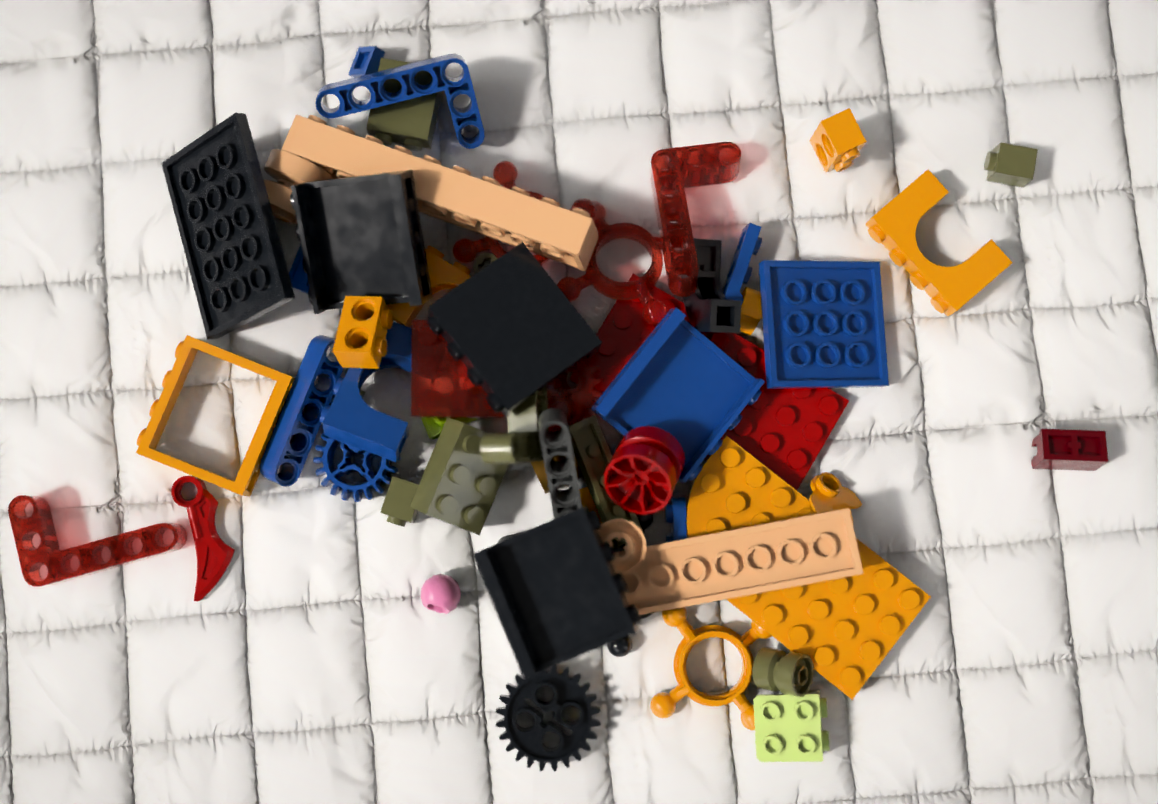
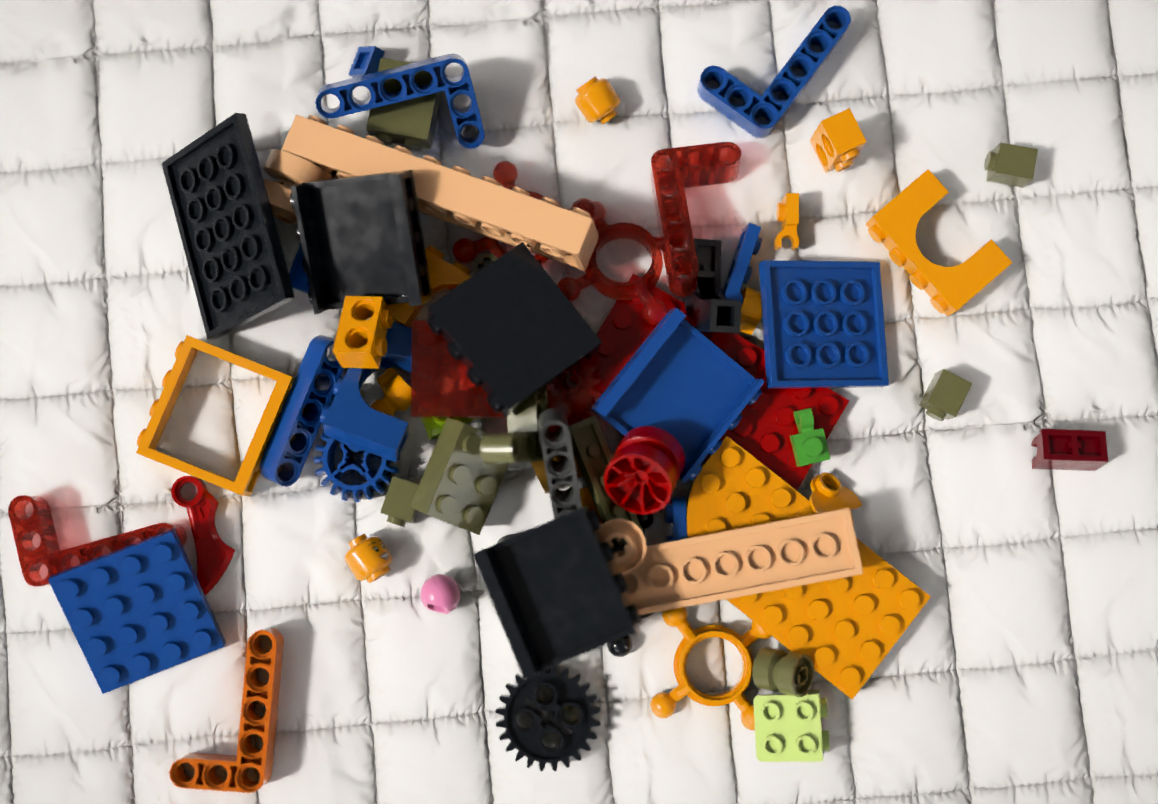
none -> blue plate [48,528,226,694]
none -> orange beam [169,628,284,793]
none -> light orange head [344,533,393,584]
none -> light orange piece [370,367,420,417]
none -> light orange head [575,76,620,125]
none -> blue beam [697,6,851,138]
none -> light orange plate [774,193,799,250]
none -> bright green plate [790,408,830,467]
none -> olive brick [919,369,972,421]

